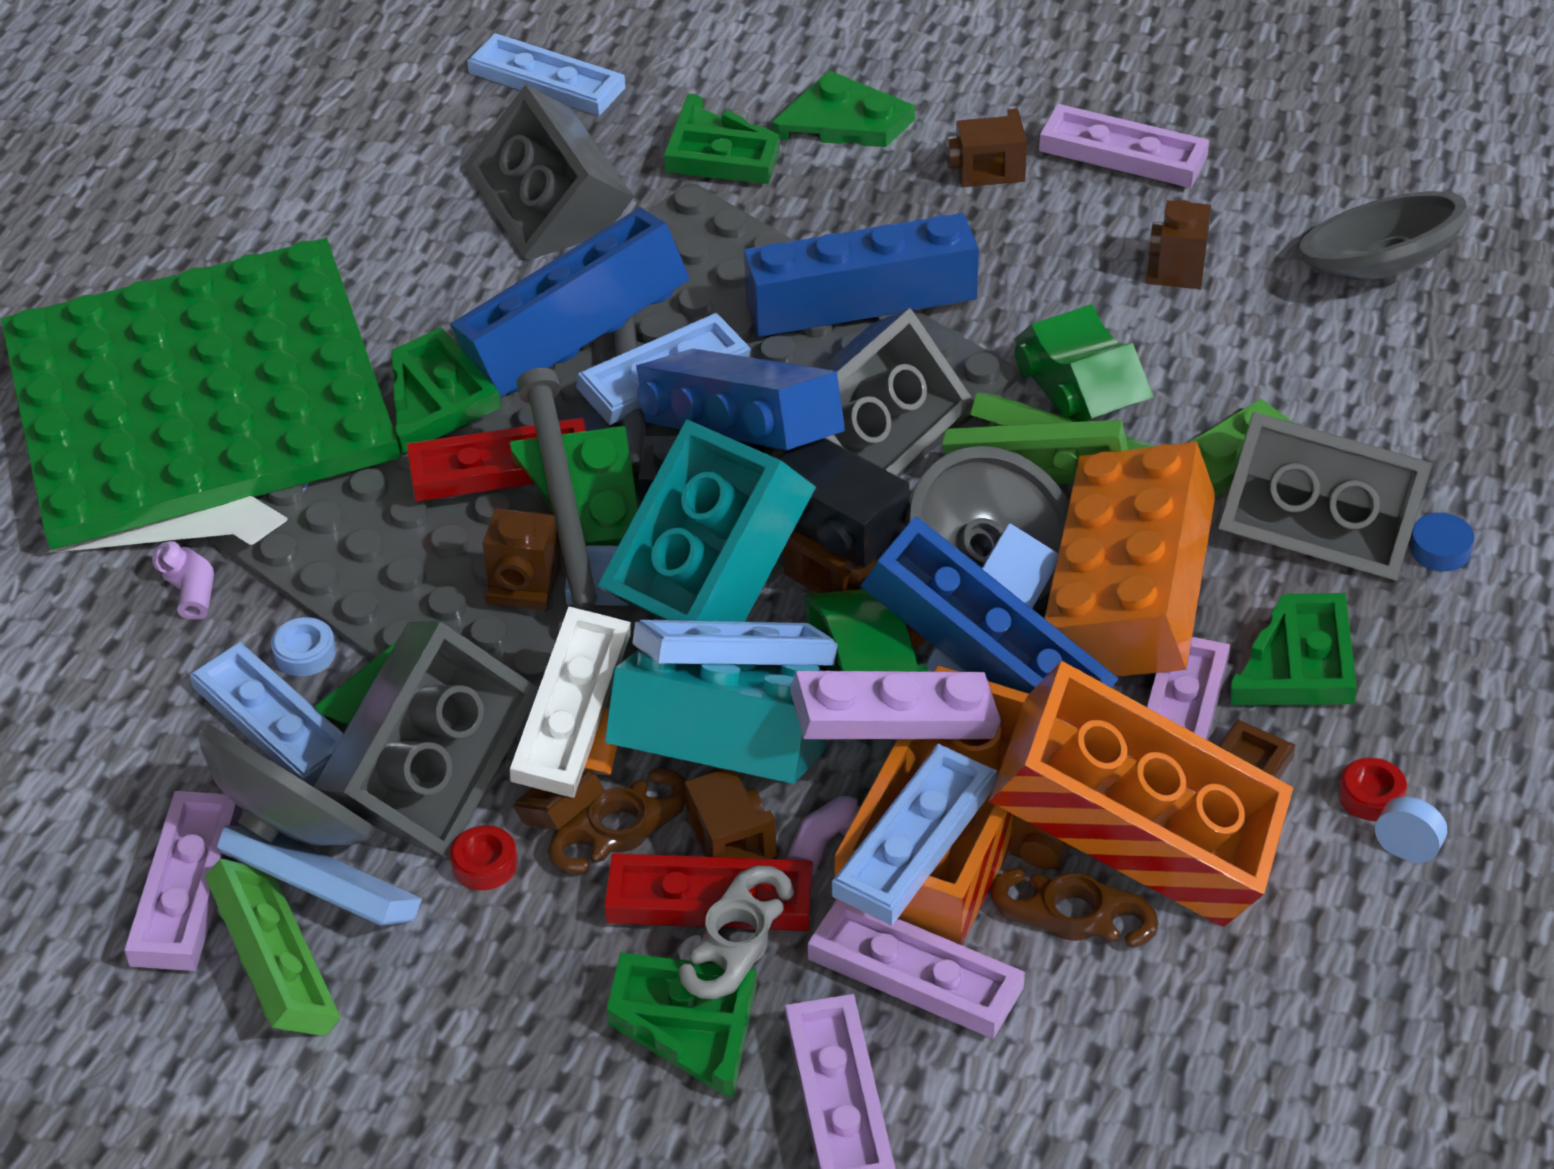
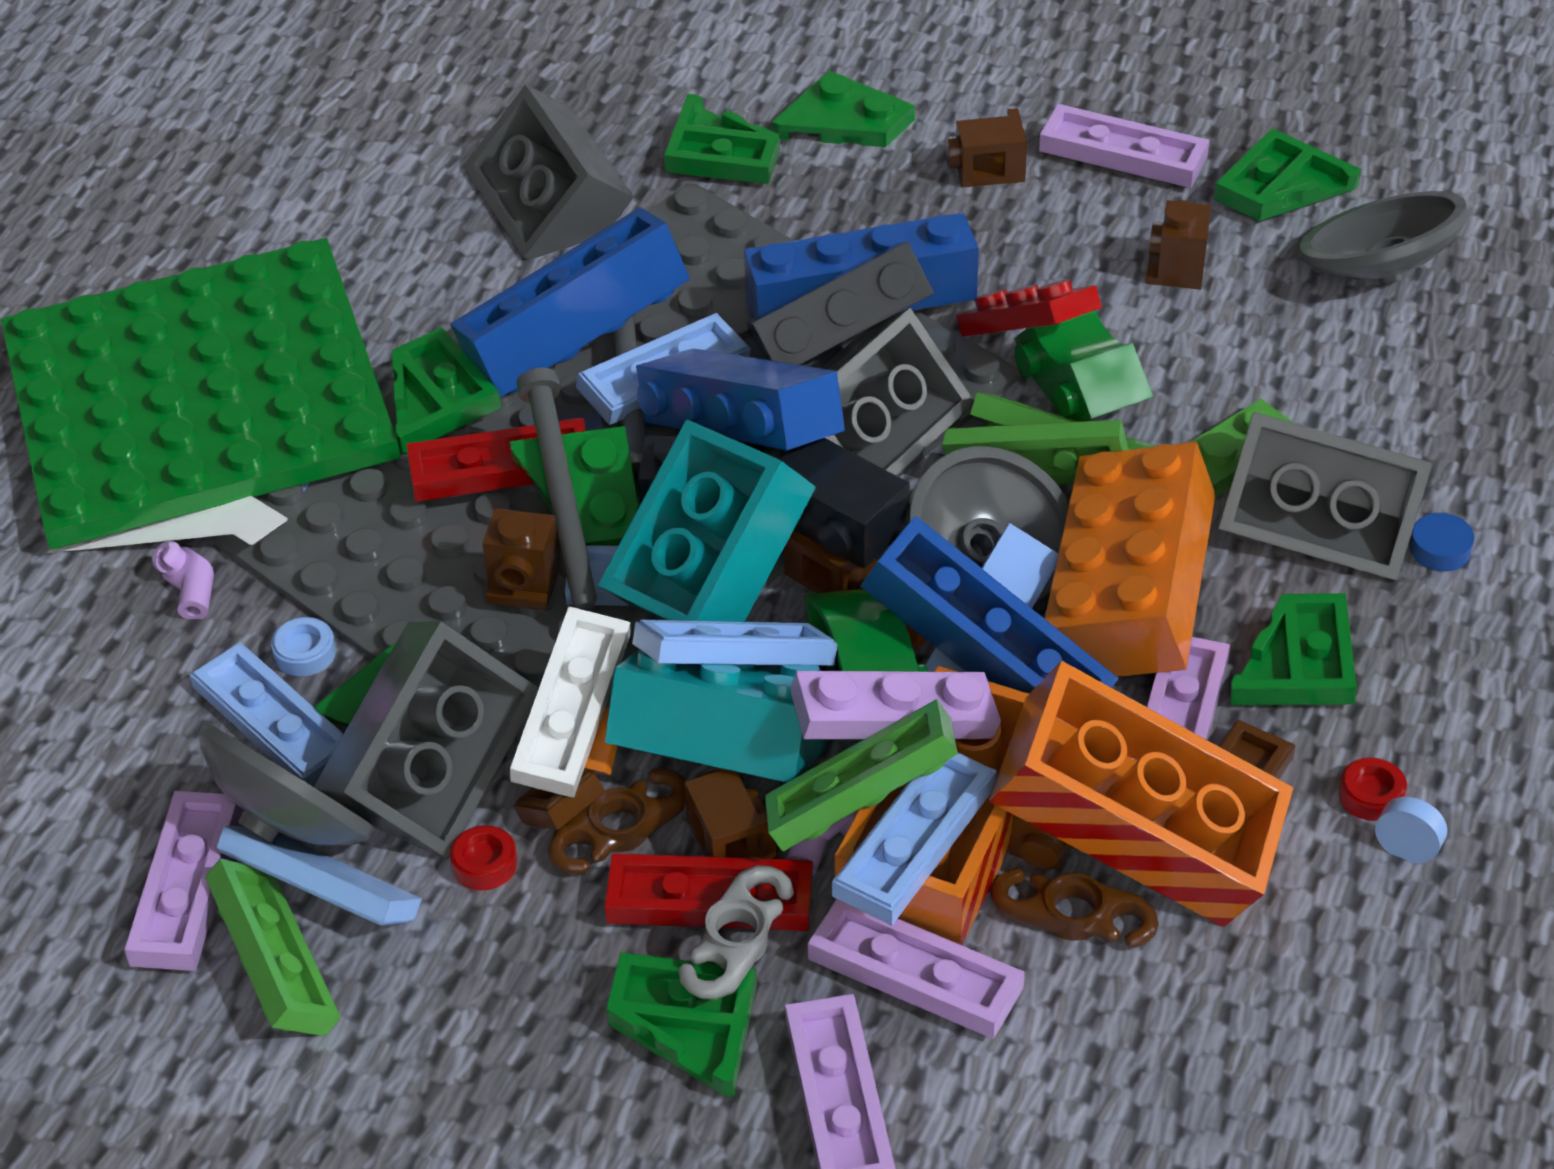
light blue tile [467,33,626,116] -> none
none -> black brick [746,241,934,365]
none -> bright green plate [765,699,958,851]
none -> red plate [956,279,1102,336]
none -> green wing [1213,128,1362,221]

